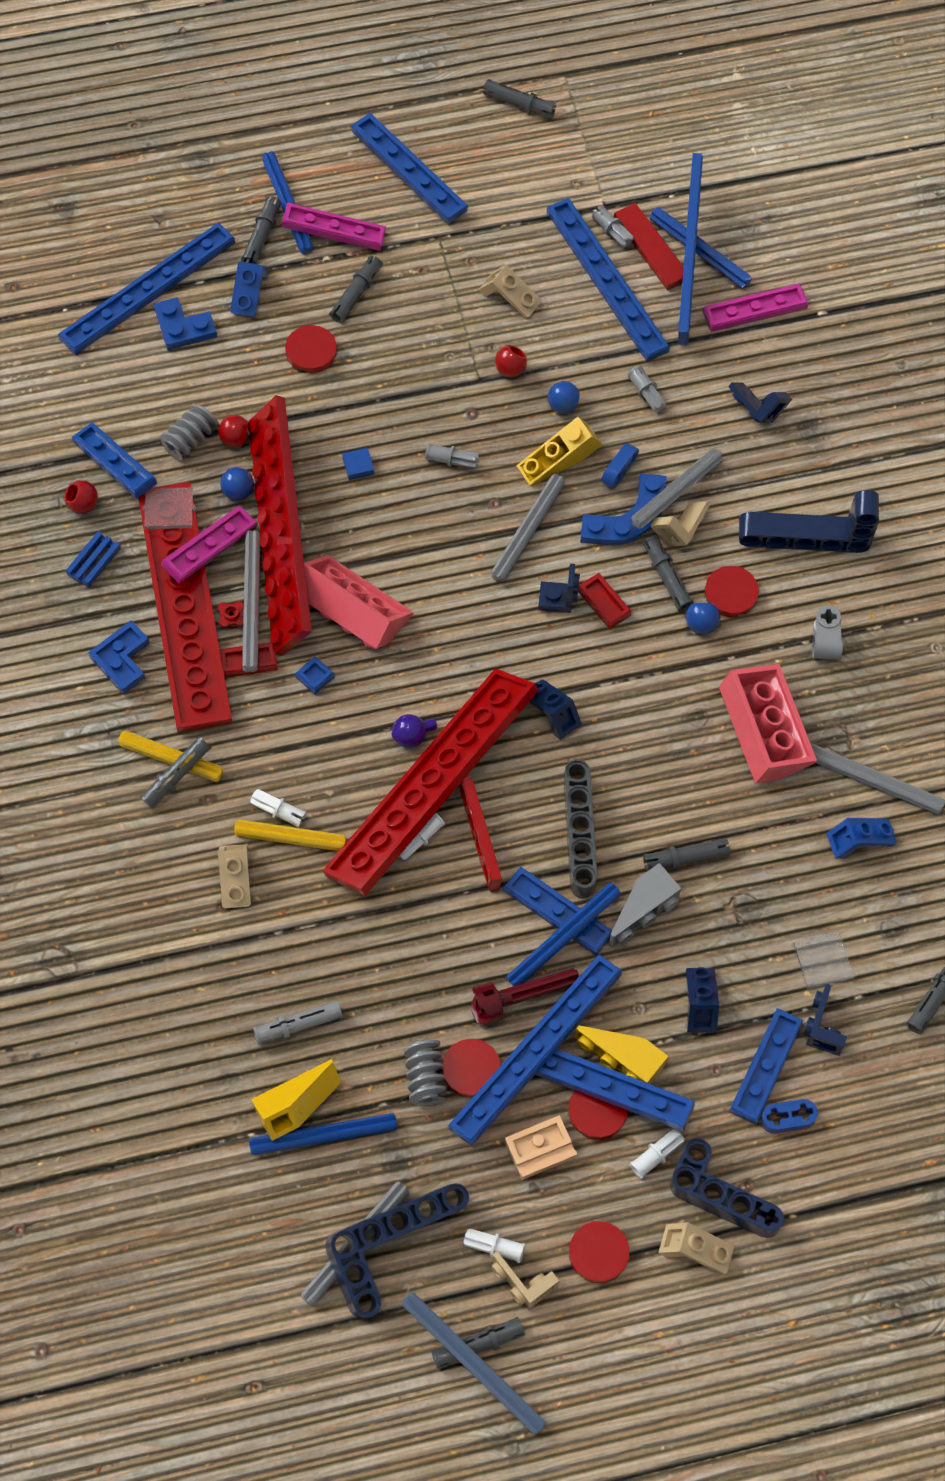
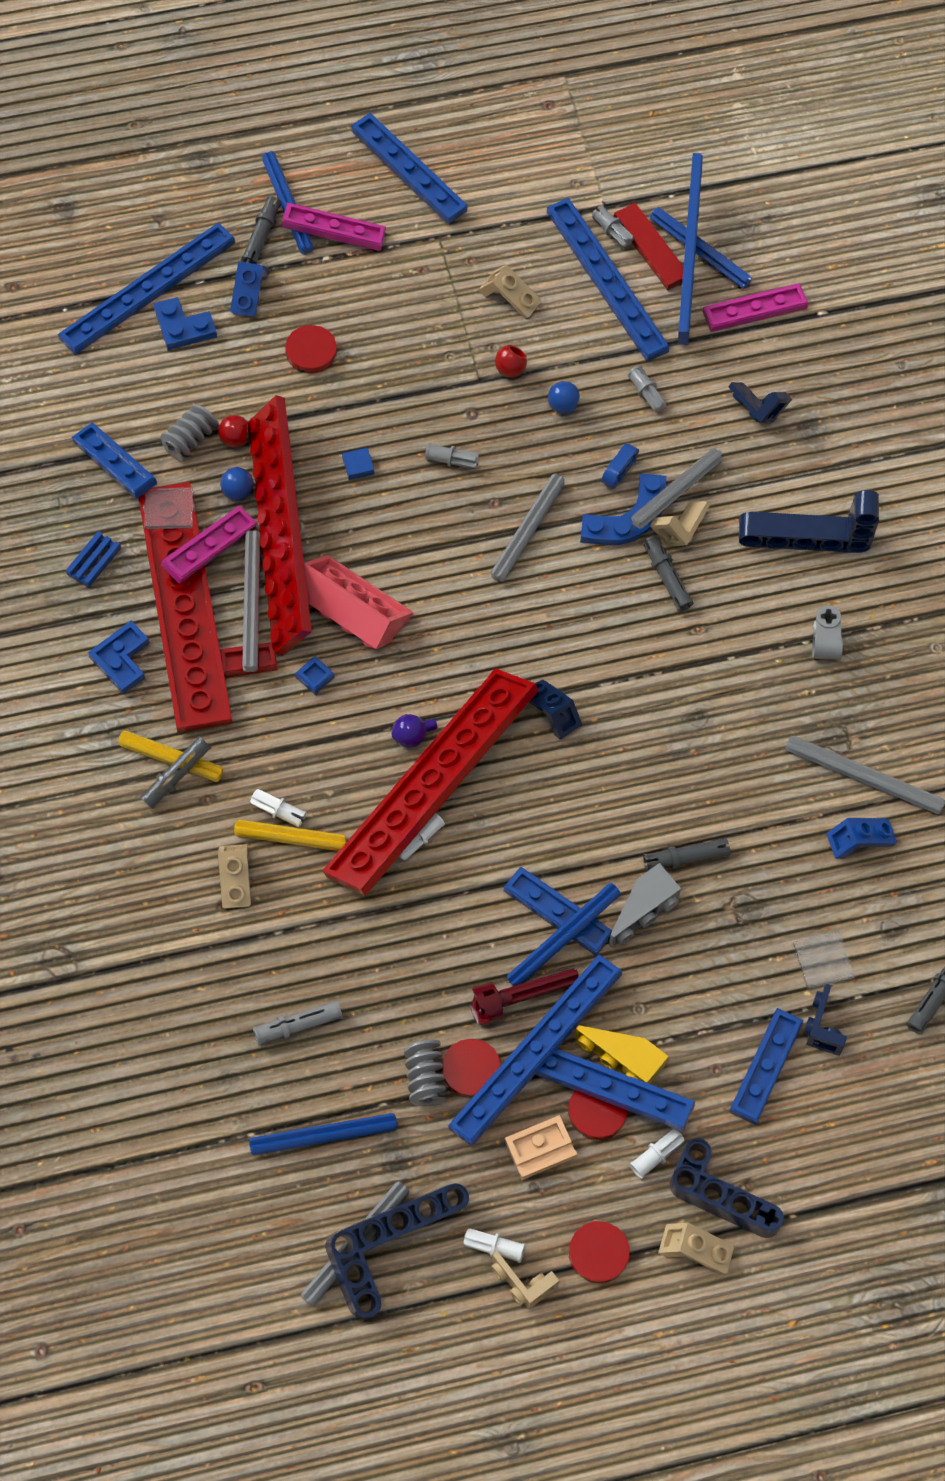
red piece [64,480,98,514] -> none
red plate [217,601,244,628] -> none
yellow slope [251,1059,341,1141] -> none
dark grey pin [329,255,383,323] -> none
sand blue axle [402,1293,546,1434] -> none
dark grey pin [431,1317,525,1370] -> none
red tile [460,777,502,892] -> none
dark grey pin [483,79,557,119] -> none
yellow slope [516,416,603,486] -> none
dark blue bracket [538,564,580,613] -> none
dark grey beam [563,759,597,898] -> none
red tile [578,573,632,630] -> none
blue piece [685,603,720,634] -> none
dark blue bracket [686,967,719,1033] -> none
red tile [704,566,759,618] -> none
coral slope [719,664,817,784] -> none
blue beam [761,1099,818,1134] -> none

